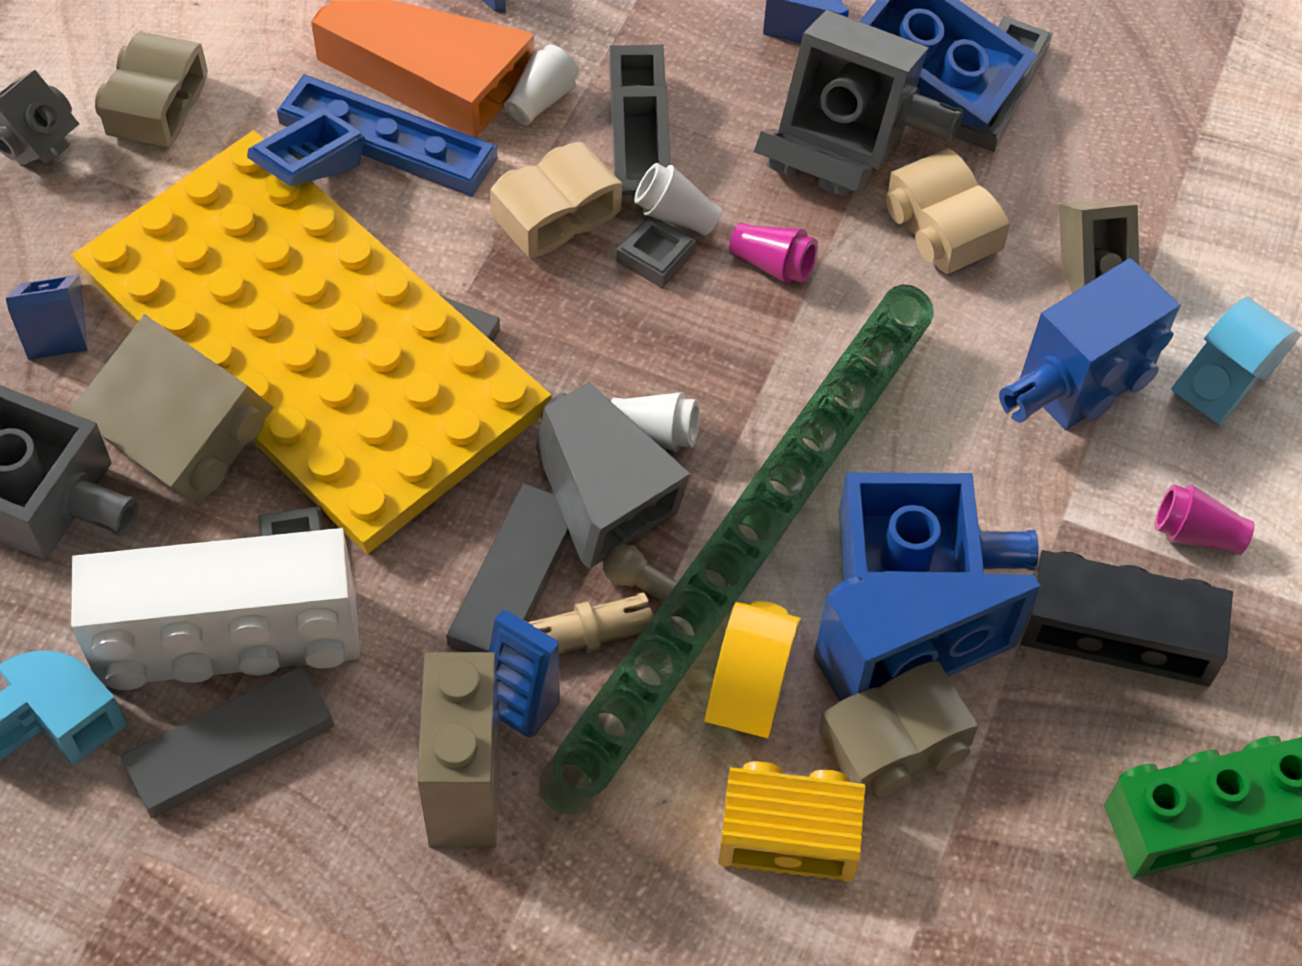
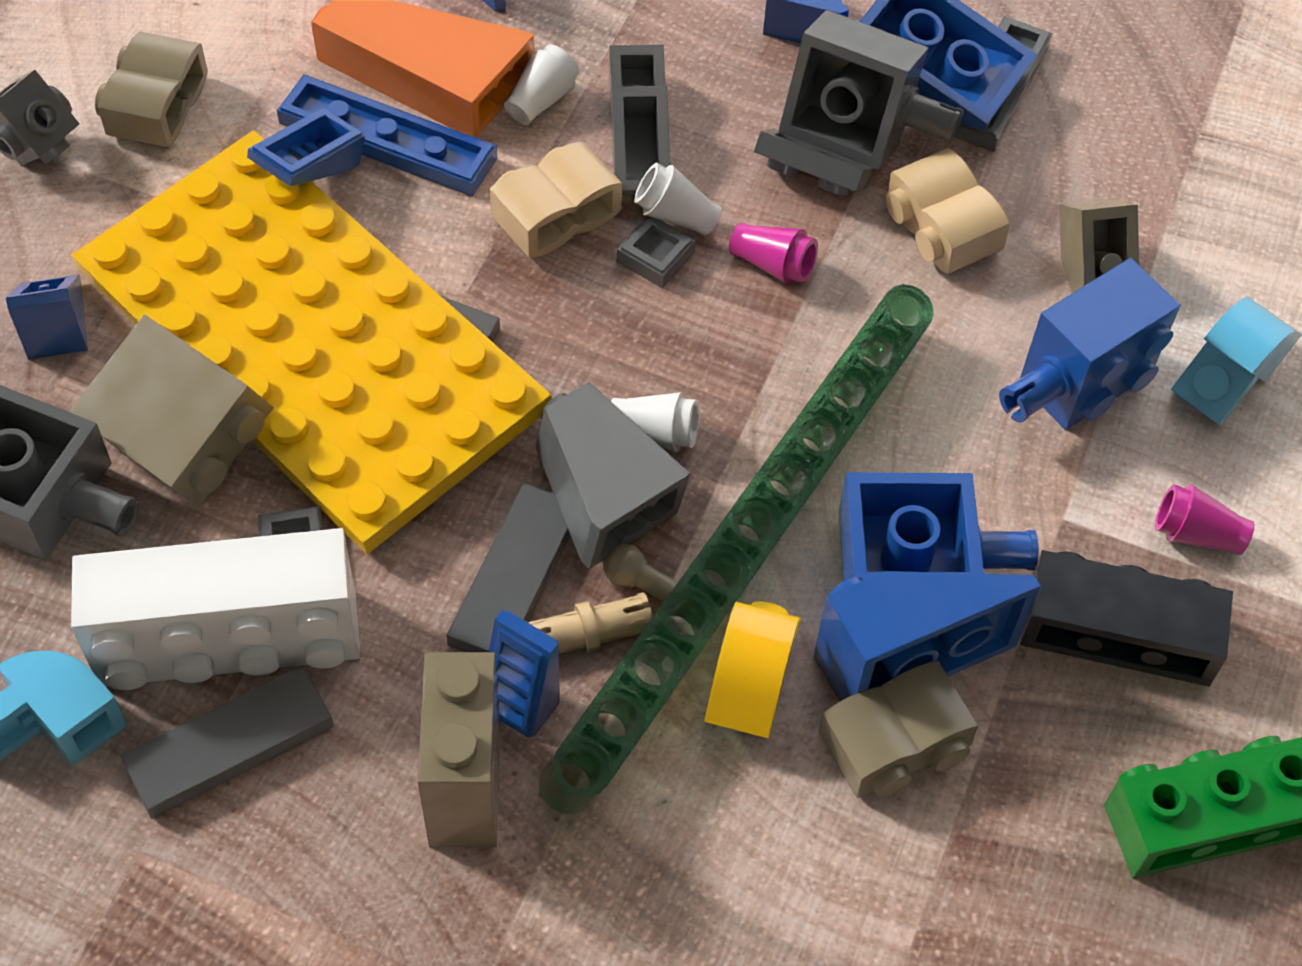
yellow brick [718,761,865,883] -> none

